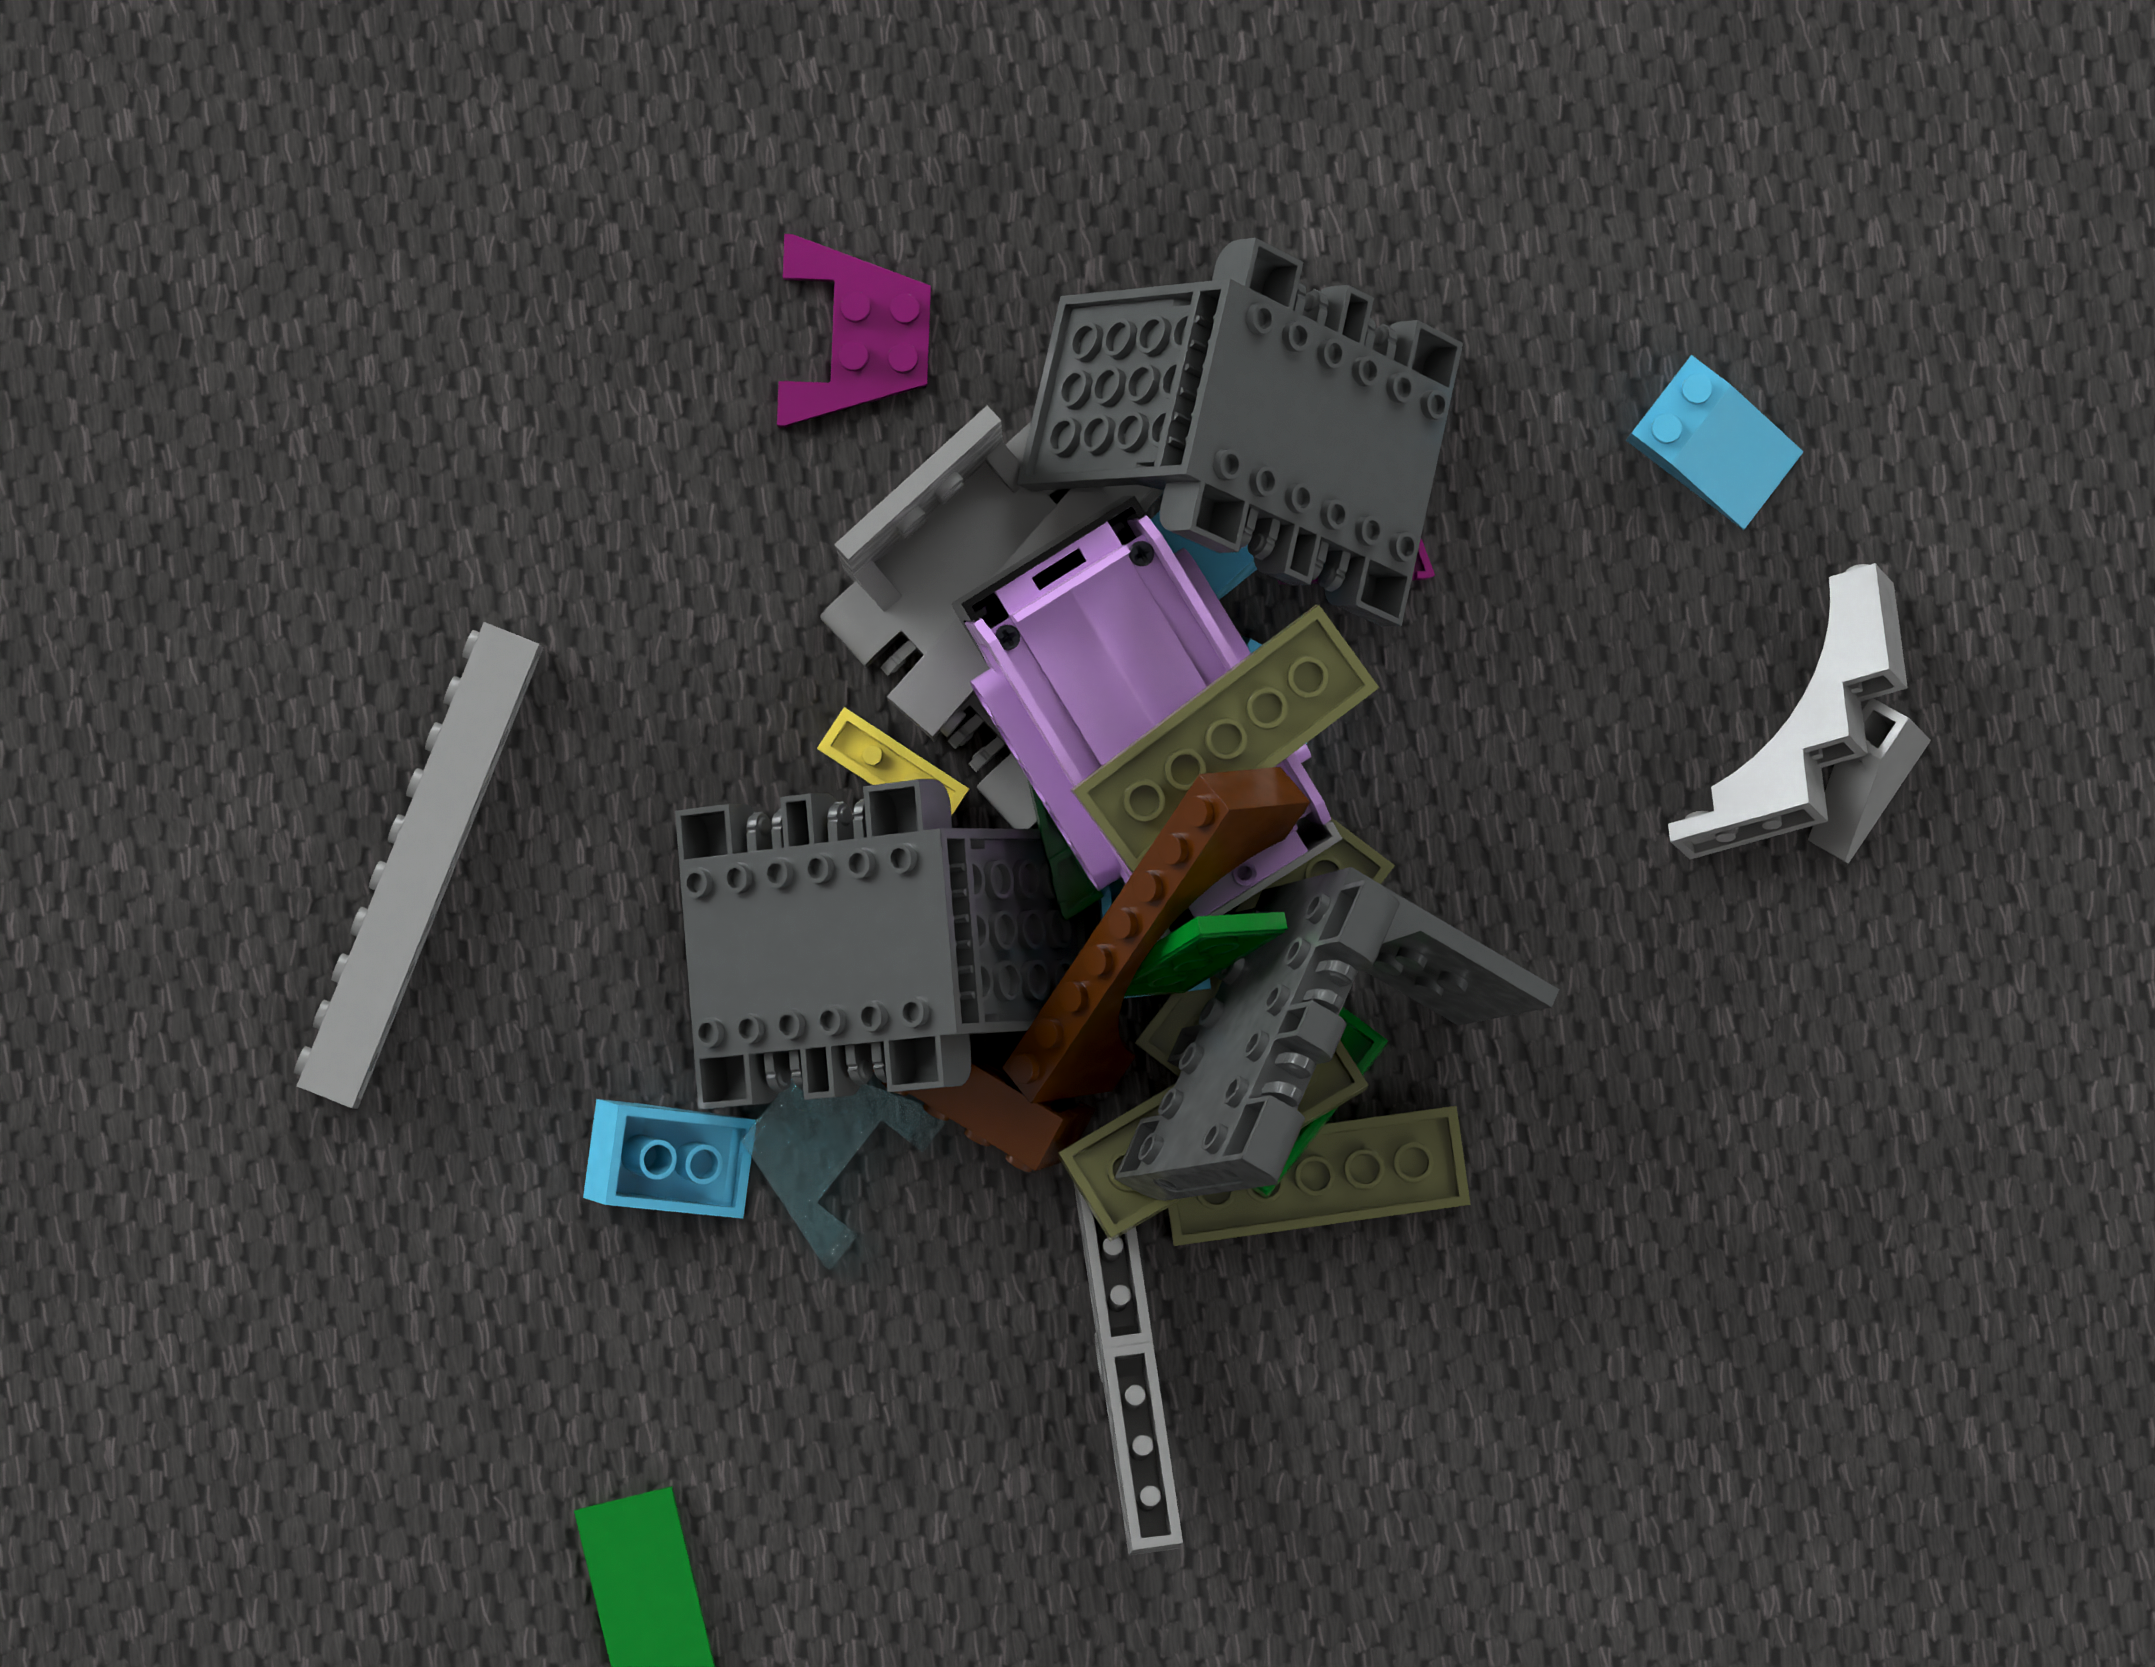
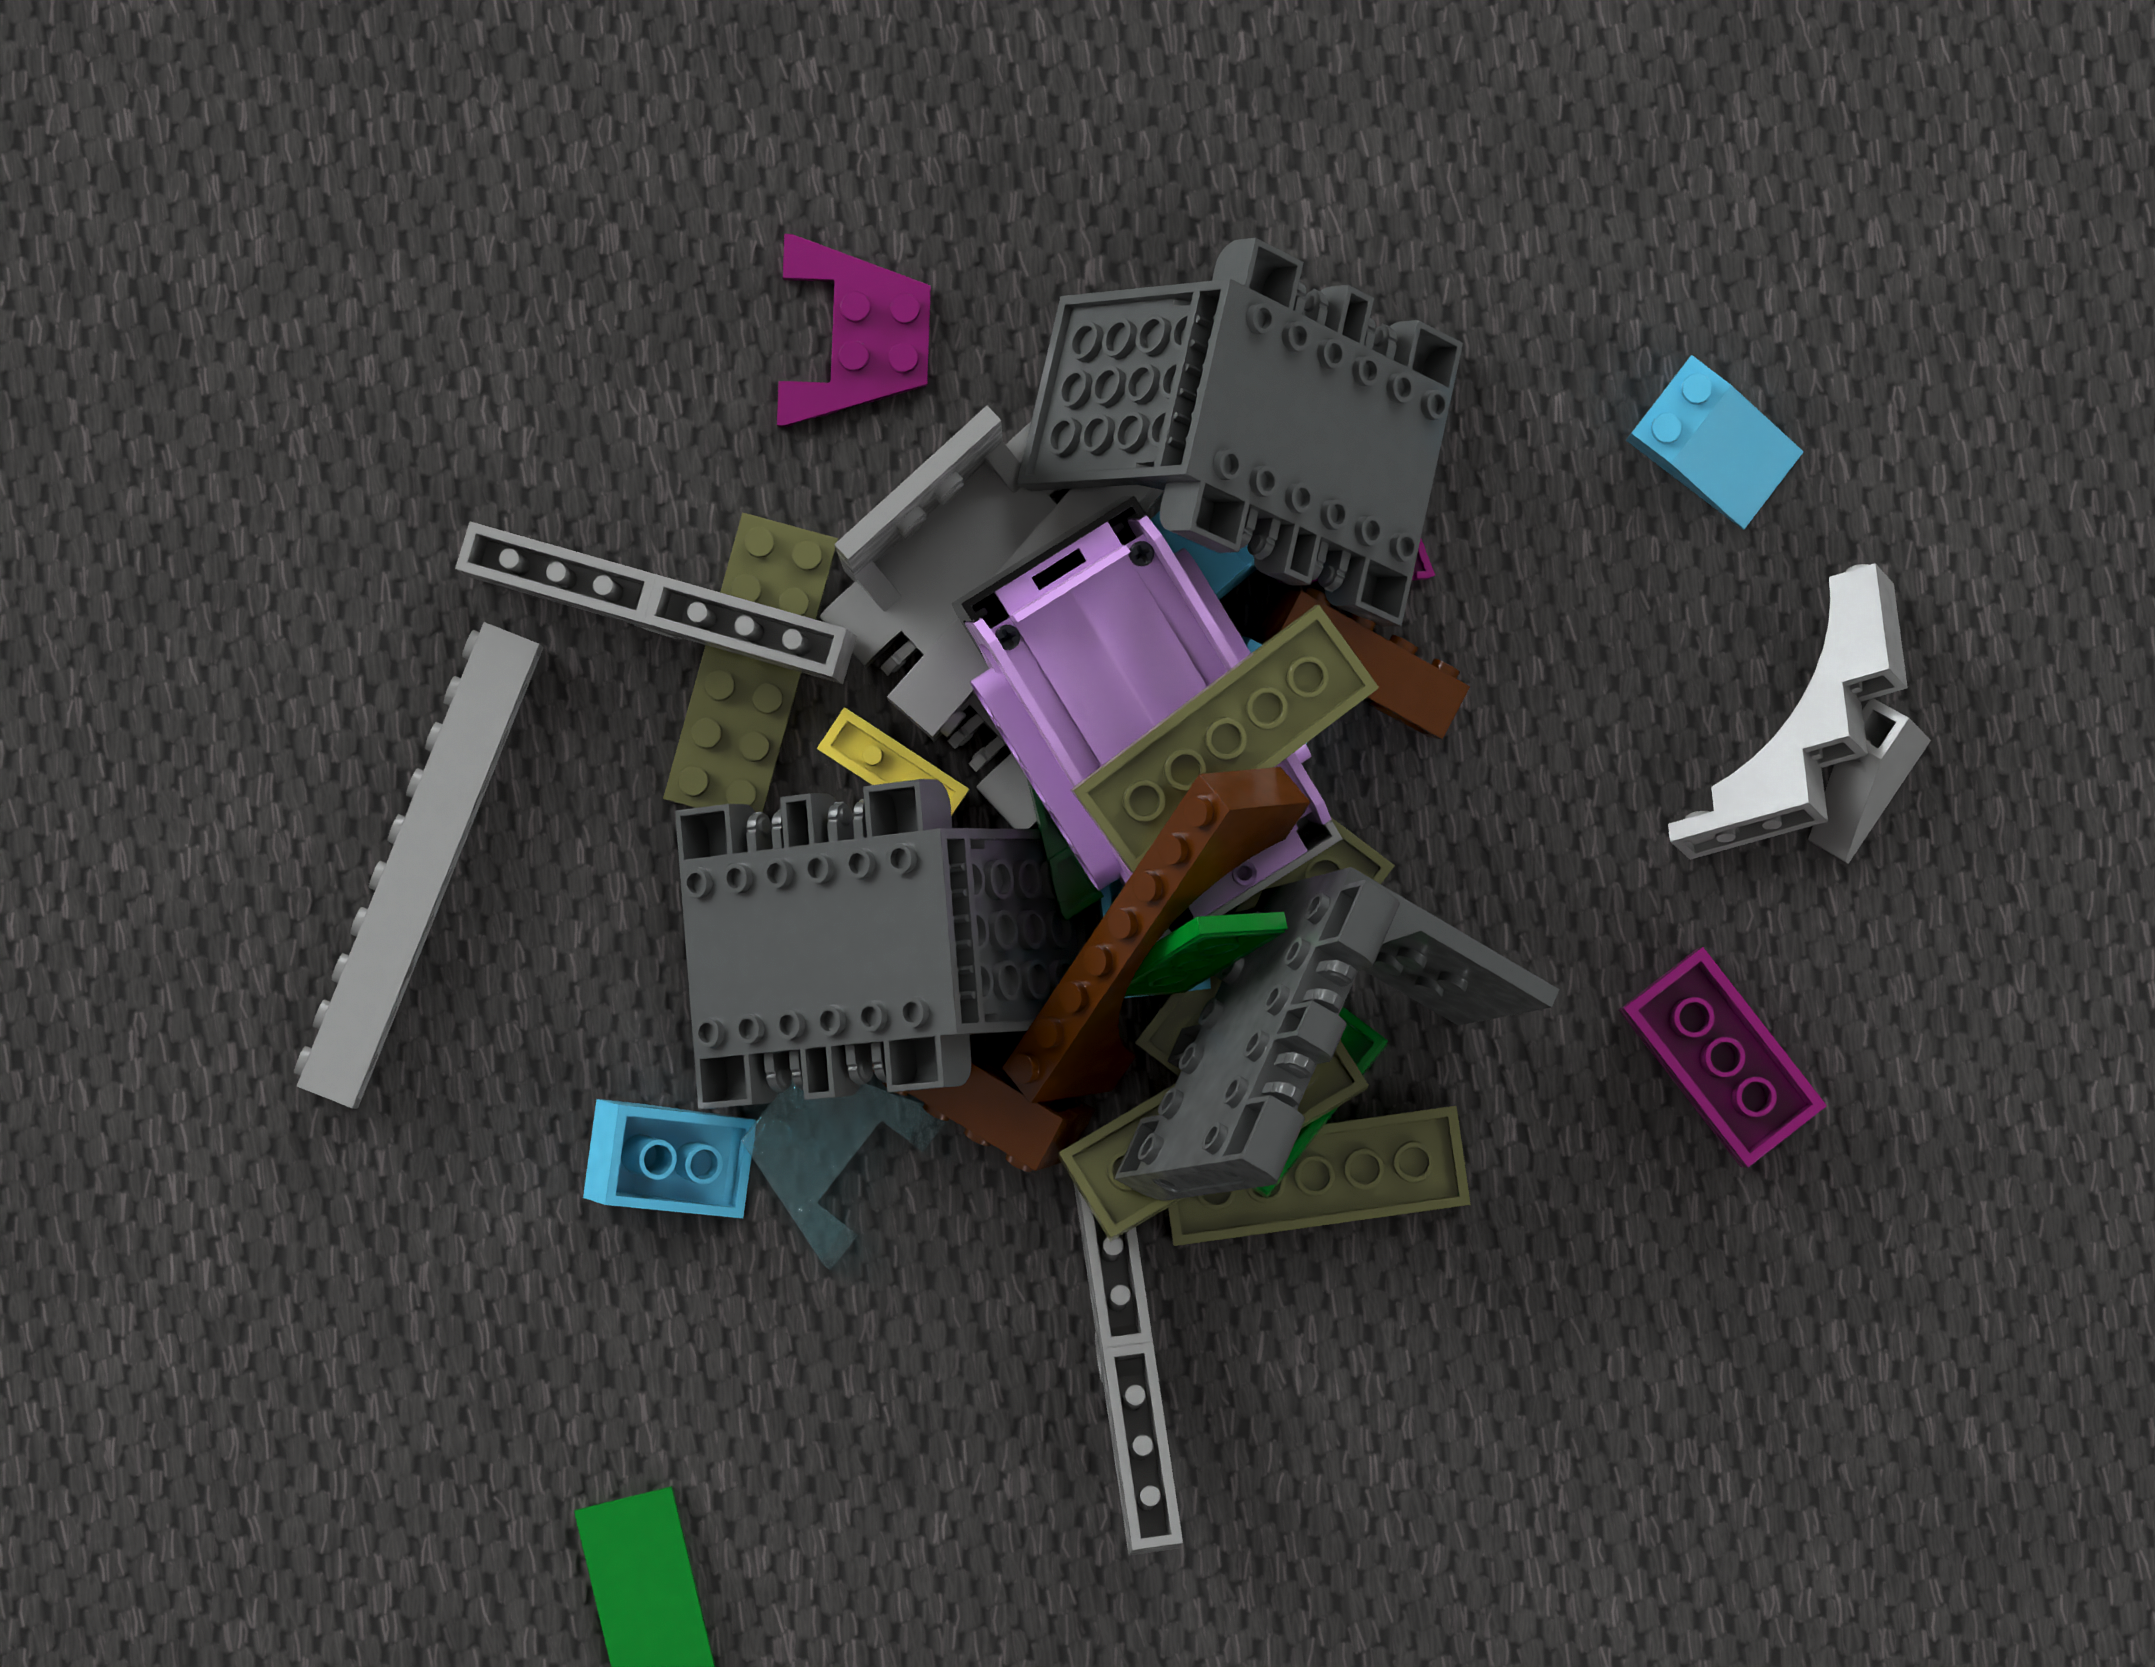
none -> light grey hinge [455,521,857,684]
none -> olive plate [663,512,838,812]
none -> reddish brown wedge [1251,587,1470,739]
none -> magenta brick [1618,947,1827,1168]

